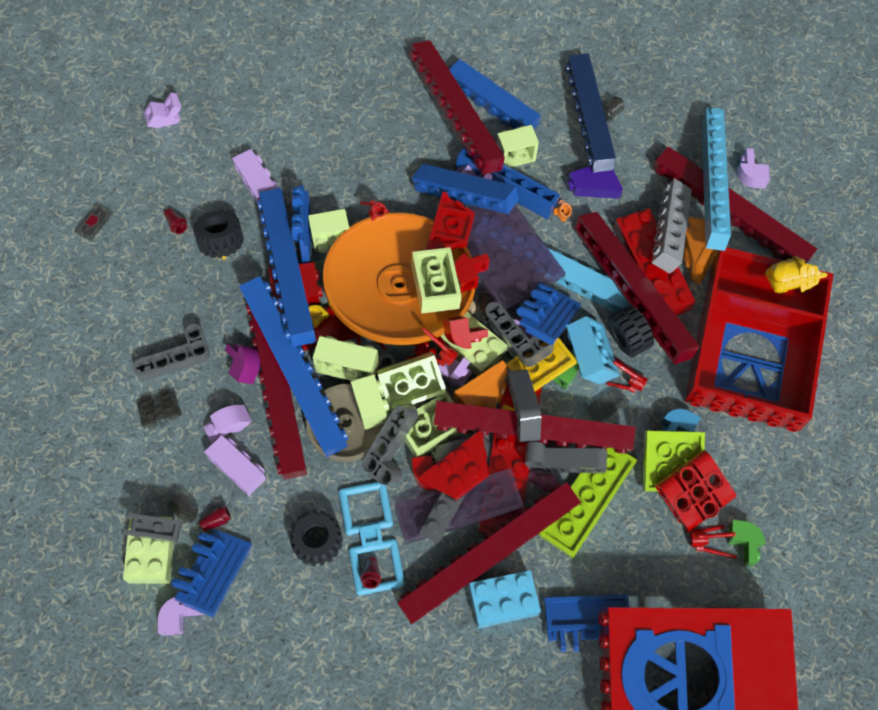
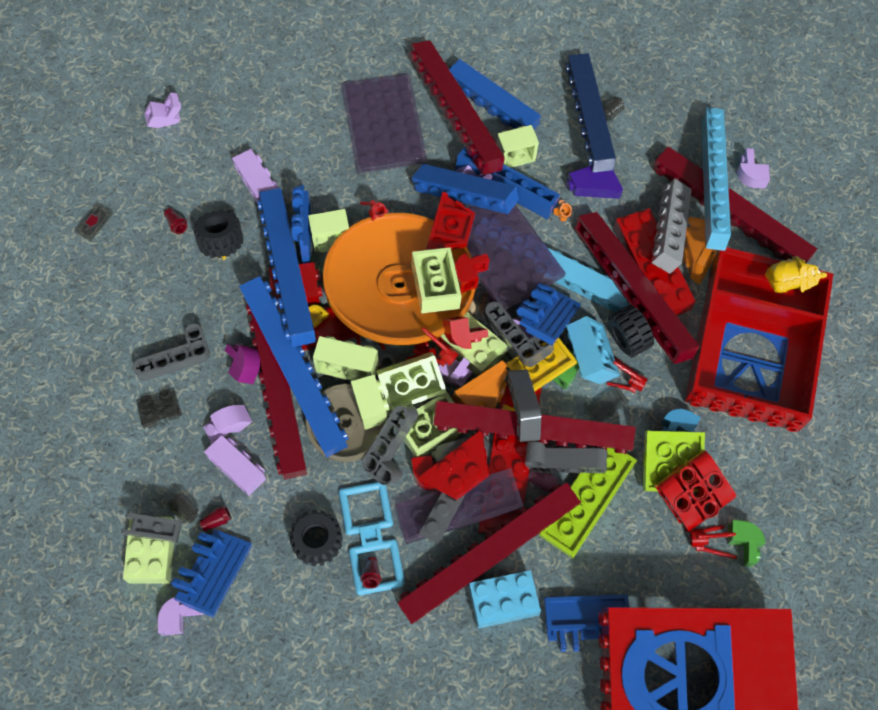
none -> clear purple plate [342,74,428,174]

